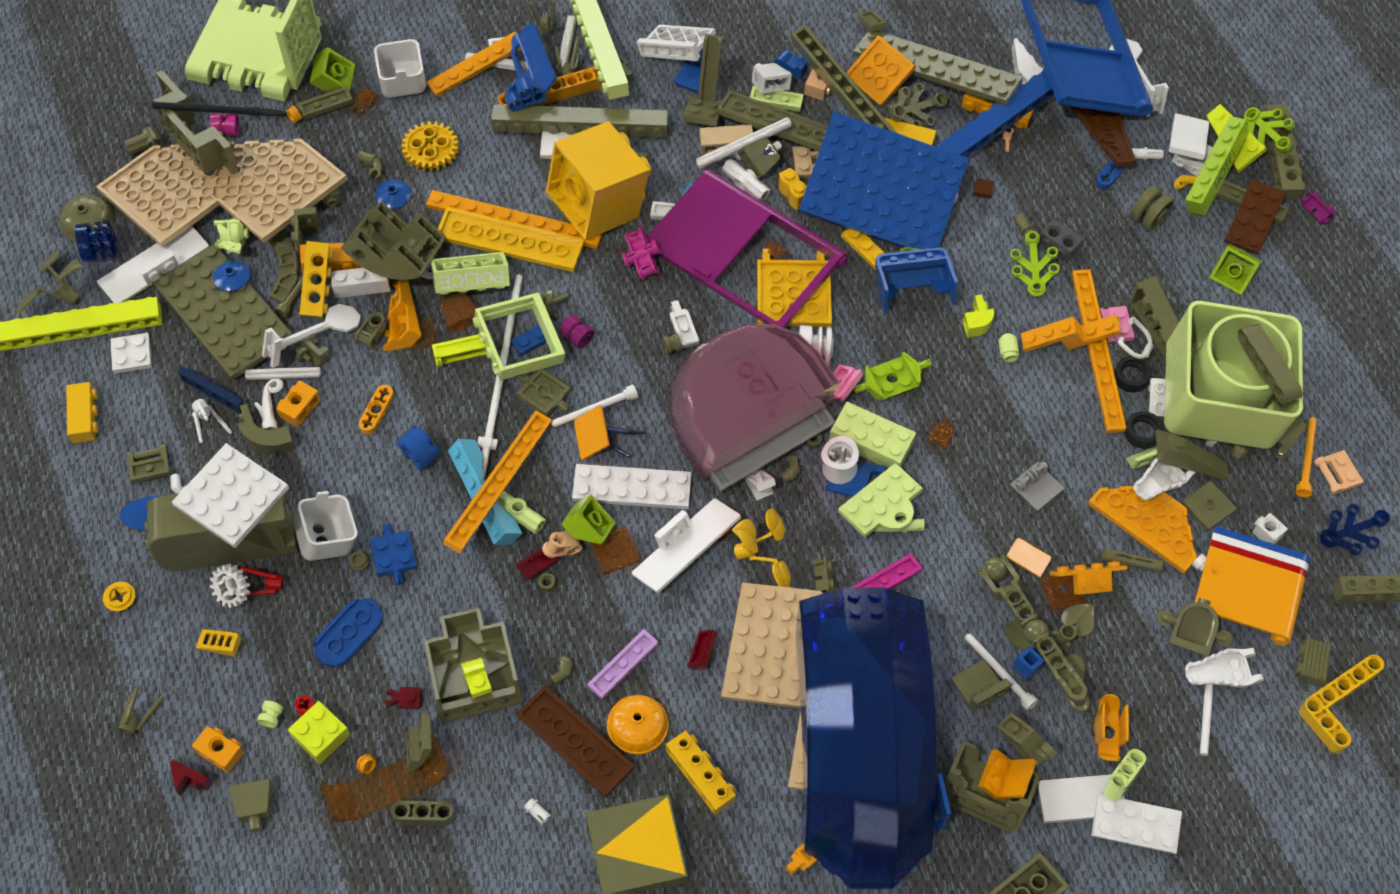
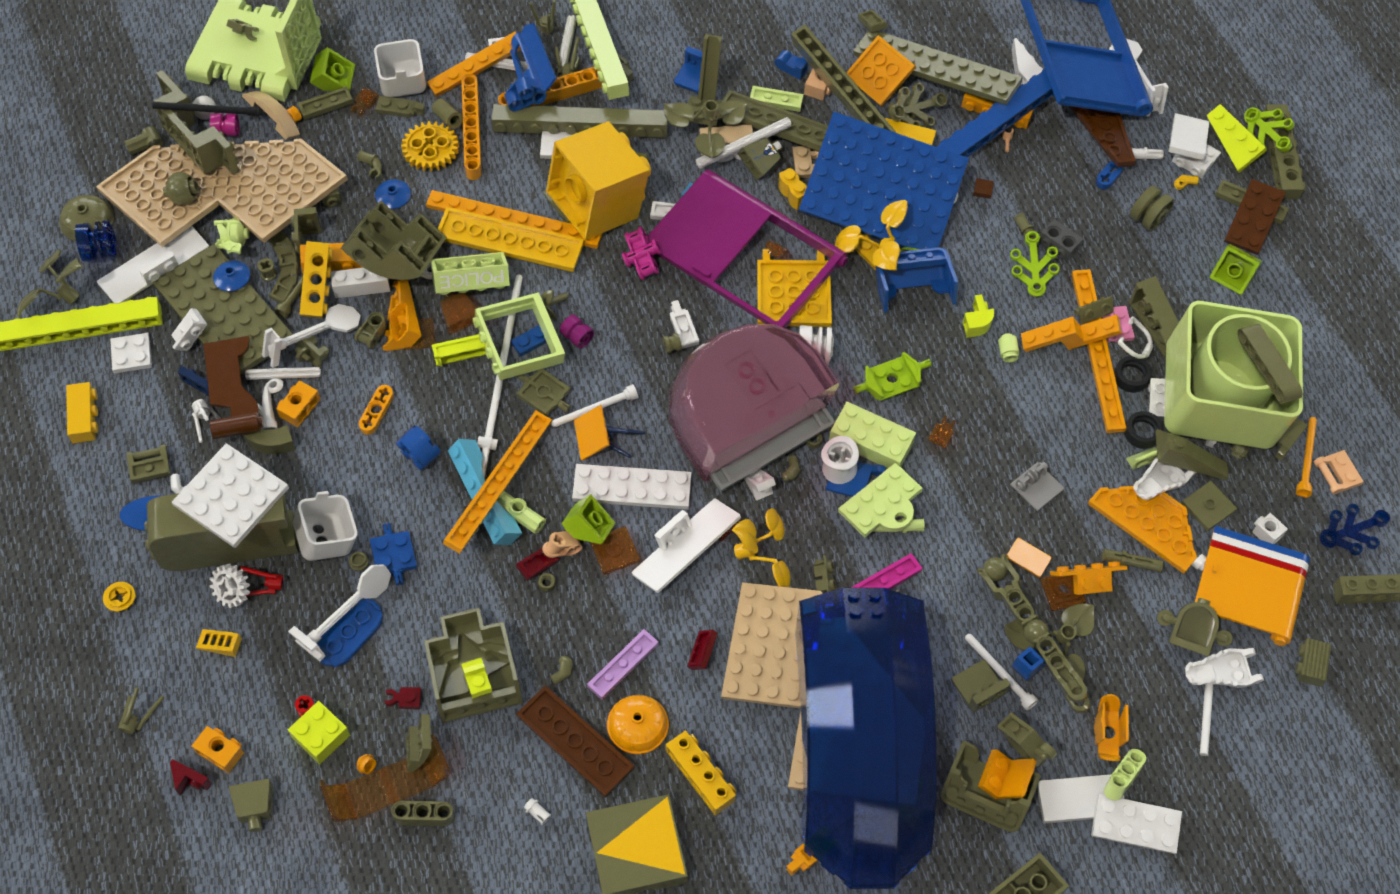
yellowish green wheel [257,700,283,728] -> none
white fence [636,25,716,61] -> none
white piece [722,159,770,202] -> none
white torso [752,63,792,94] -> none
bright pink plate [820,364,863,402] -> none
blue flag [926,773,951,832] -> none
lime brick [1185,116,1249,216] -> none
yellow beam [1299,655,1384,753] -> none
magenta hinge [1300,190,1335,225] -> none
none -> olive plant [163,172,199,206]
none -> white bracket [172,308,207,351]
none -> white piece [192,96,216,120]
none -> reddish brown door [204,336,264,440]
none -> olive plate [226,19,259,40]
none -> tan slope [242,91,300,140]
none -> olive bush [257,258,277,282]
none -> white piece [288,564,391,662]
none -> olive hinge [375,96,426,118]
none -> olive brick [432,99,463,129]
none -> light orange beam [461,73,482,180]
none -> olive plant [664,100,747,158]
none -> yellow plant [835,200,908,271]
none -> olive hinge [1074,296,1114,325]

